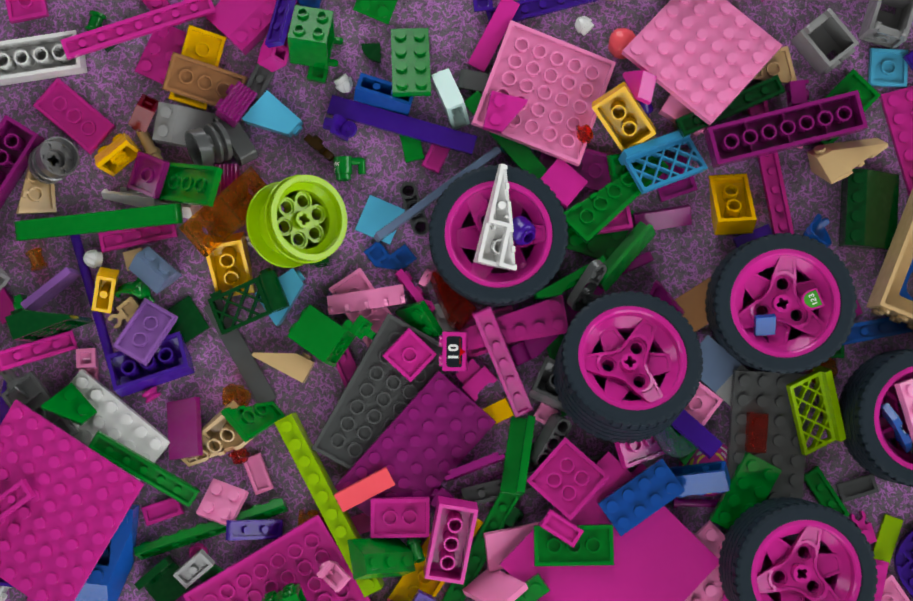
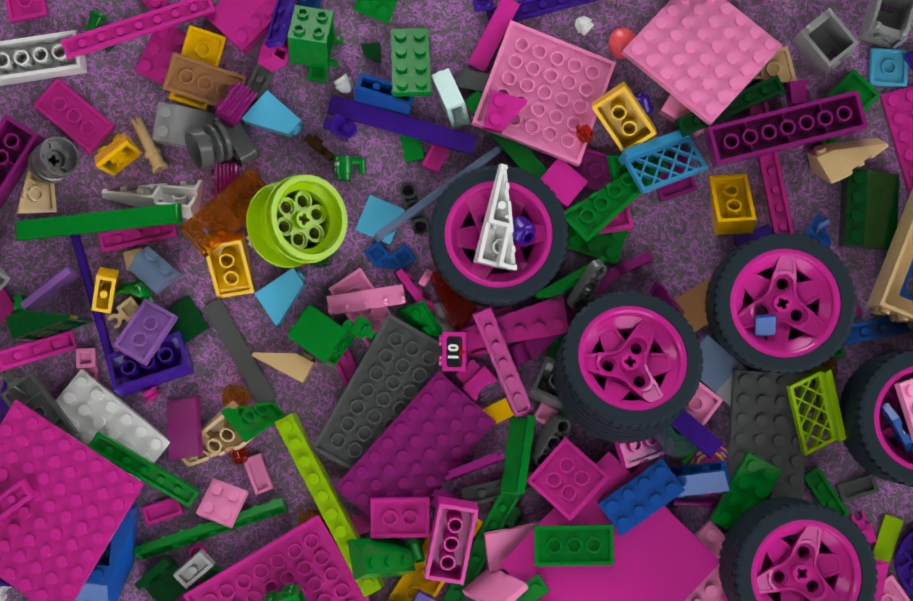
clear orange bush [25,248,48,272] -> none
green wing [40,383,97,426] -> none
white plate [83,249,103,269] -> none
magenta tile [127,151,170,199] -> none
dark red slope [128,94,160,133] -> none
green plate [158,162,223,207] -> none
dark green piece [208,268,290,335] -> none
dark purple tile [226,518,283,541] -> none
bright pink bracket [316,560,351,593] -> none
coral tile [334,467,395,512] -> none
dark pink tile [382,328,437,383] -> none
dark pink tile [539,509,584,548] -> none
green panel [598,221,656,292] -> none
dark pink slope [622,70,657,105] -> none
magenta tile [633,205,692,230] -> none
clear red plate [745,412,769,453] -> none
tile [800,287,825,311] -> none

